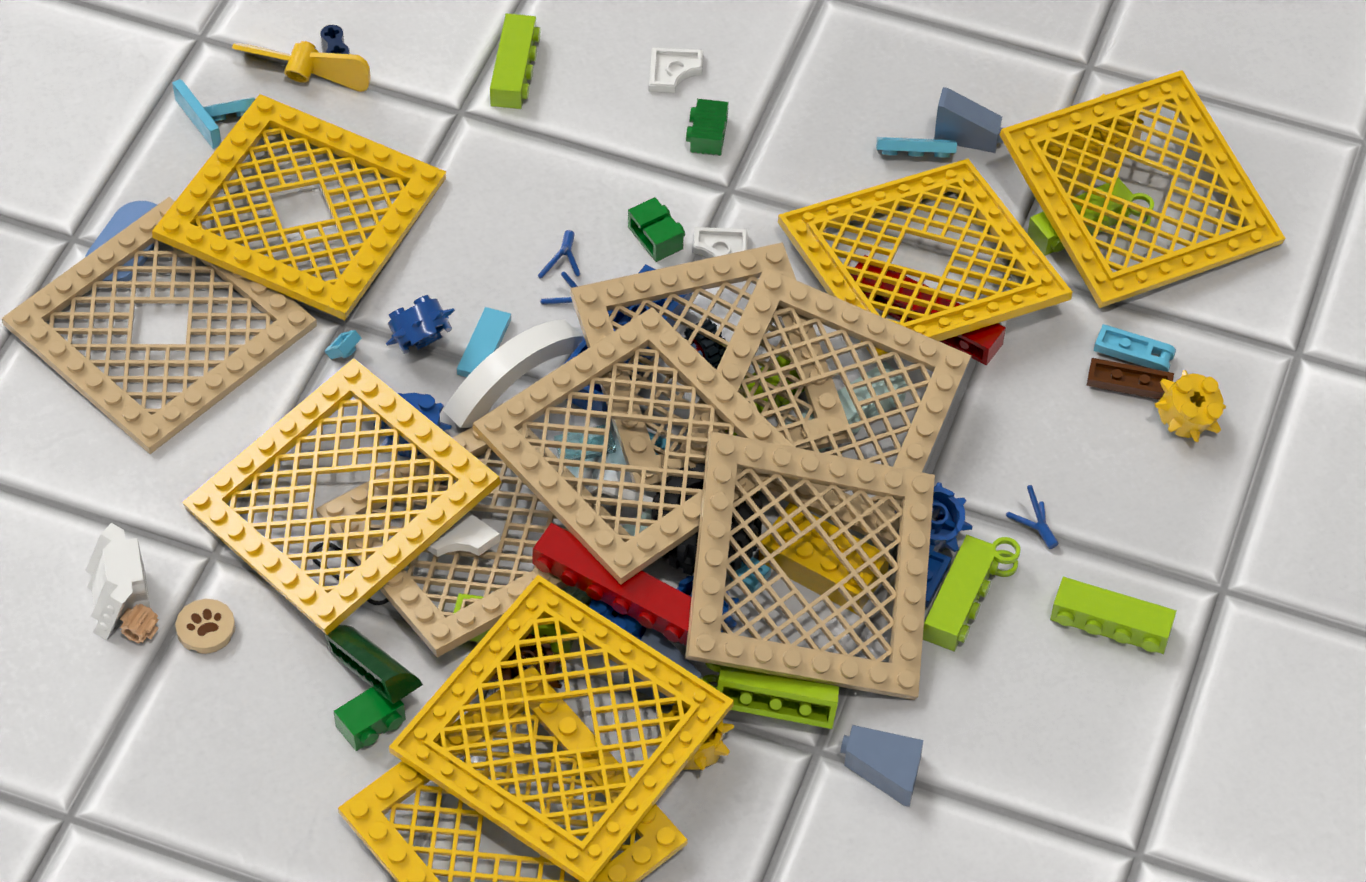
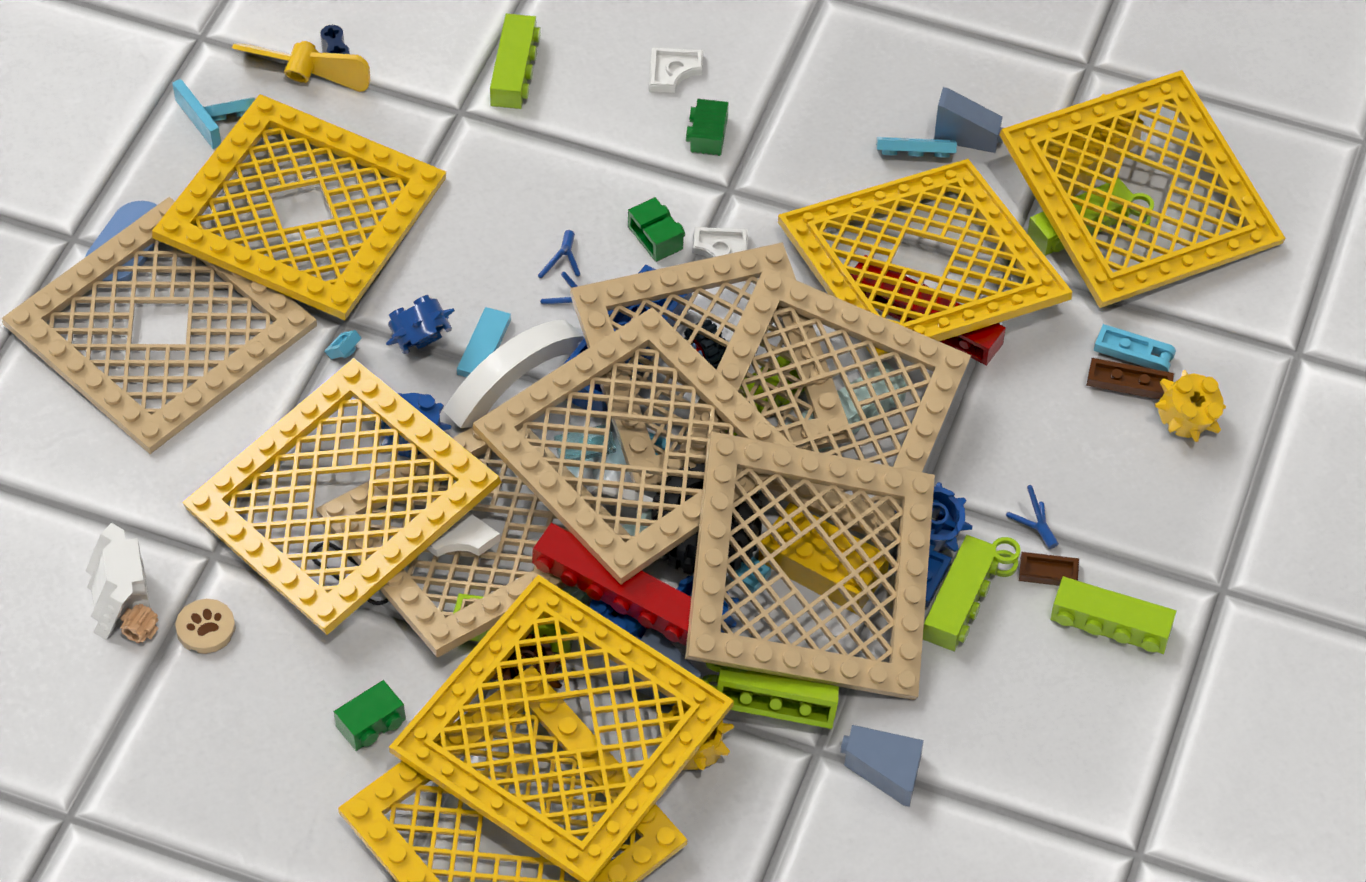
dark green brick [324,625,423,704] -> none
none -> reddish brown tile [1019,552,1079,586]

